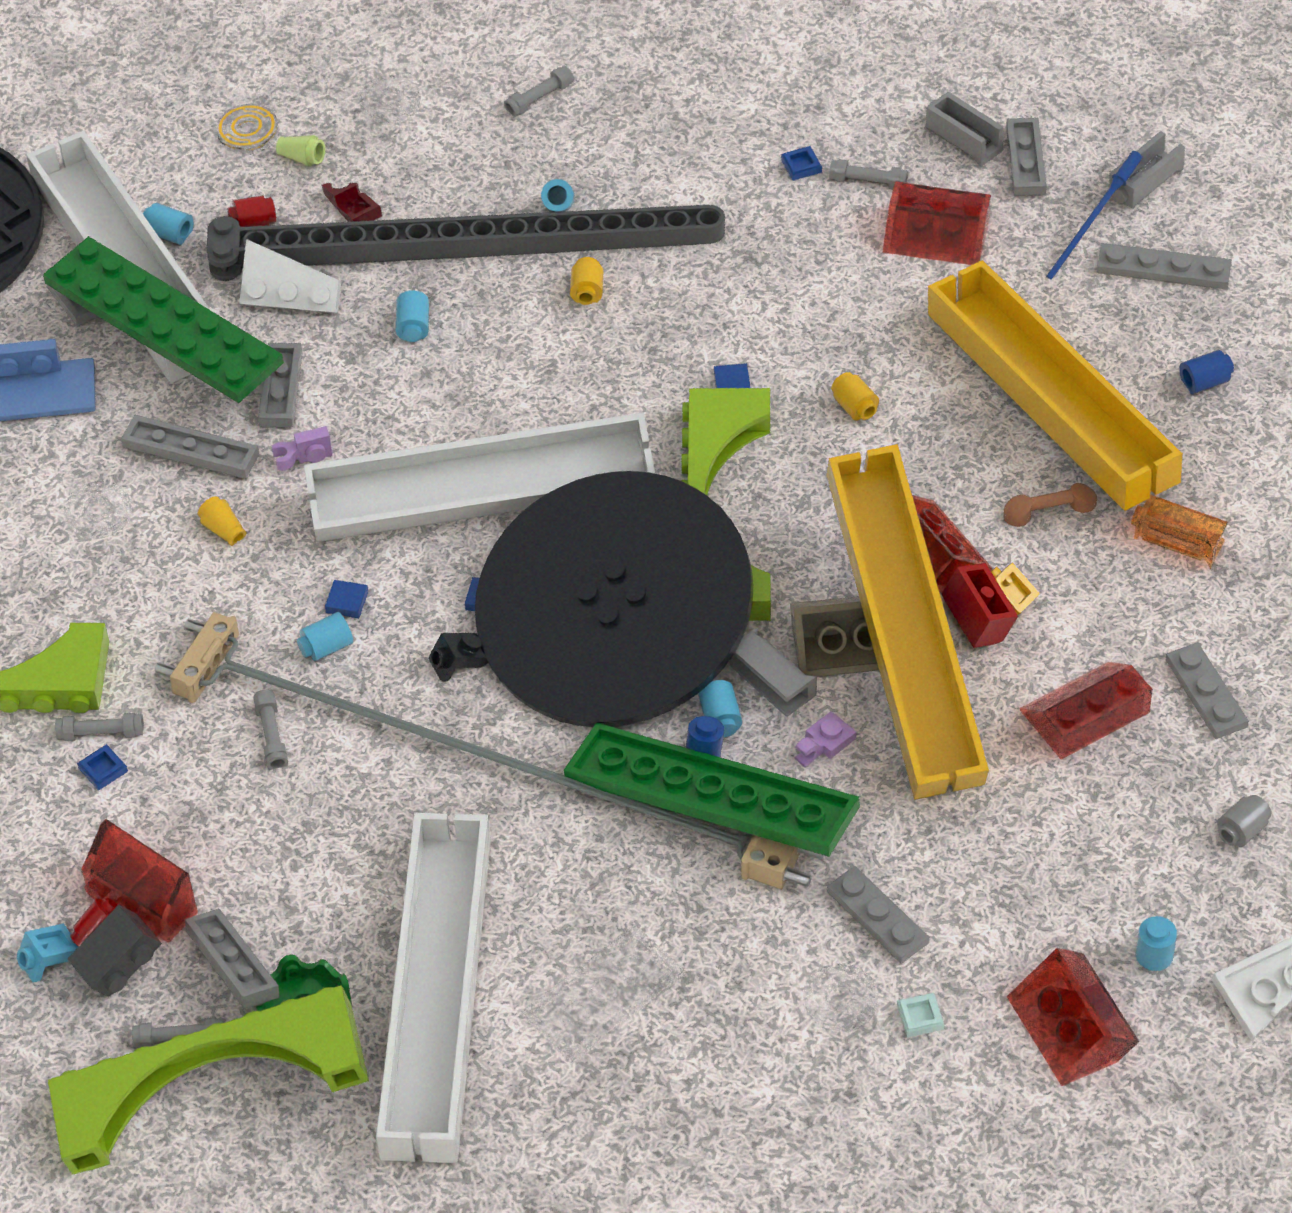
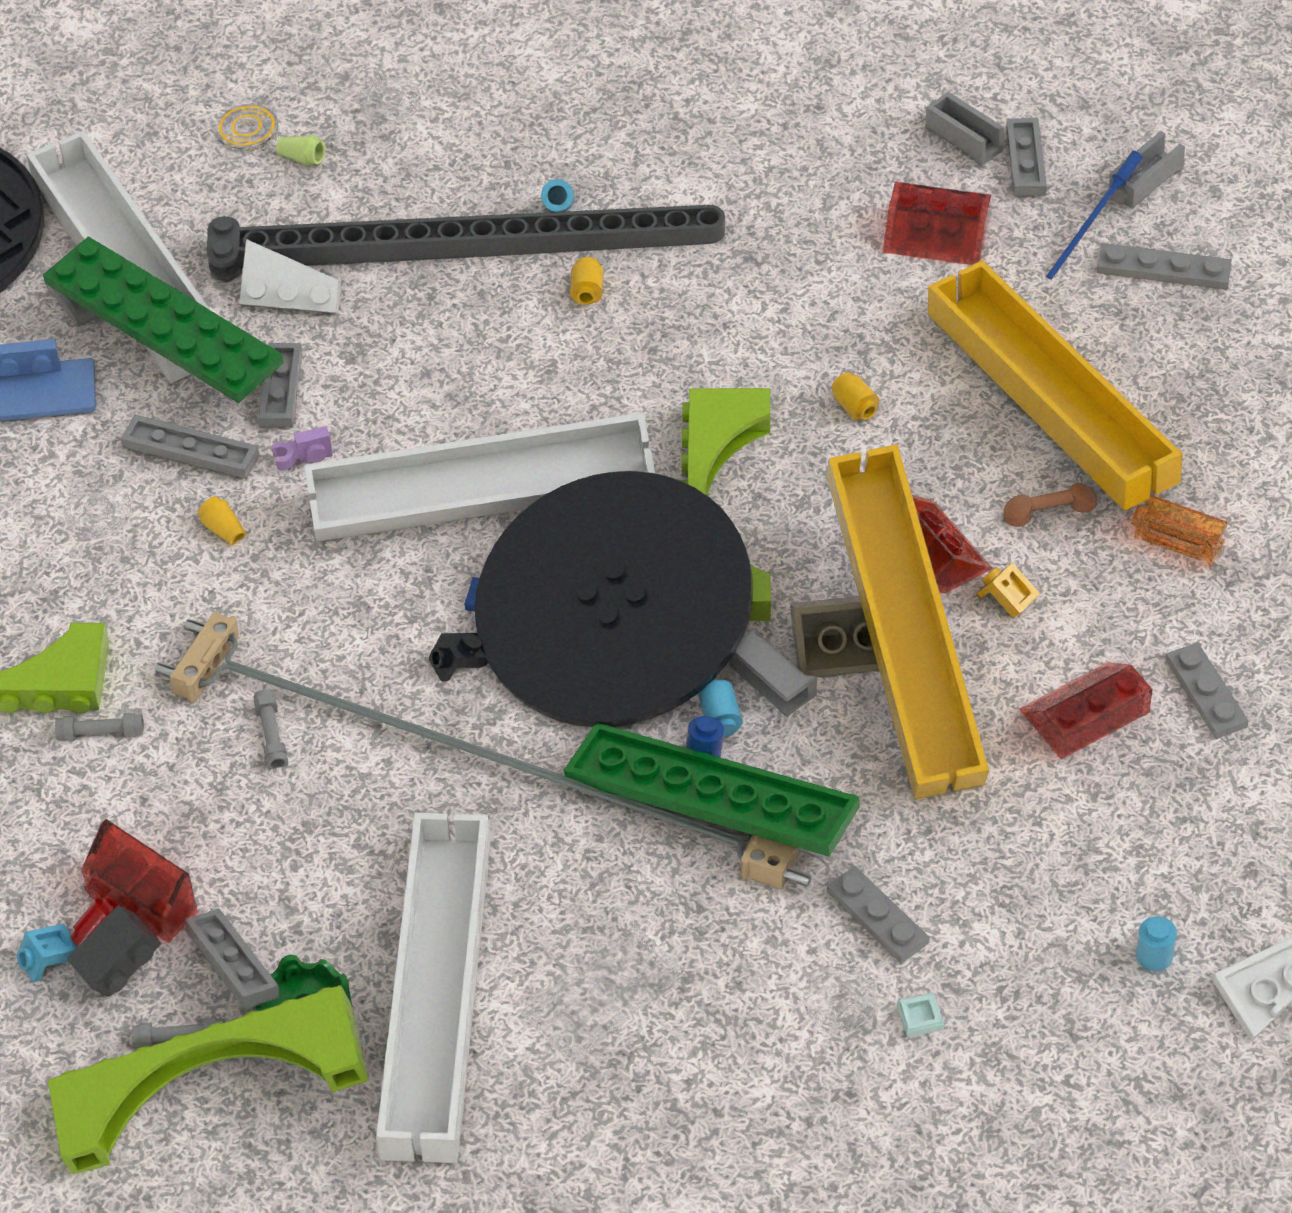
blue tile [77,744,128,791] -> none
medium azure brick [143,203,194,245] -> none
red brick [227,195,276,227] -> none
medium azure brick [296,612,353,661] -> none
dark red slope [321,182,383,222] -> none
blue tile [325,580,369,619] -> none
medium azure brick [396,290,429,342] -> none
light grey bar [504,66,574,117] -> none
blue tile [714,363,750,388] -> none
blue tile [781,146,822,181] -> none
lavender plate [795,711,857,767] -> none
light grey bar [829,159,908,190] -> none
red brick [941,563,1018,648] -> none
clear red slope [1007,948,1140,1086] -> none
blue brick [1179,350,1234,394] -> none
light grey brick [1217,795,1272,847] -> none

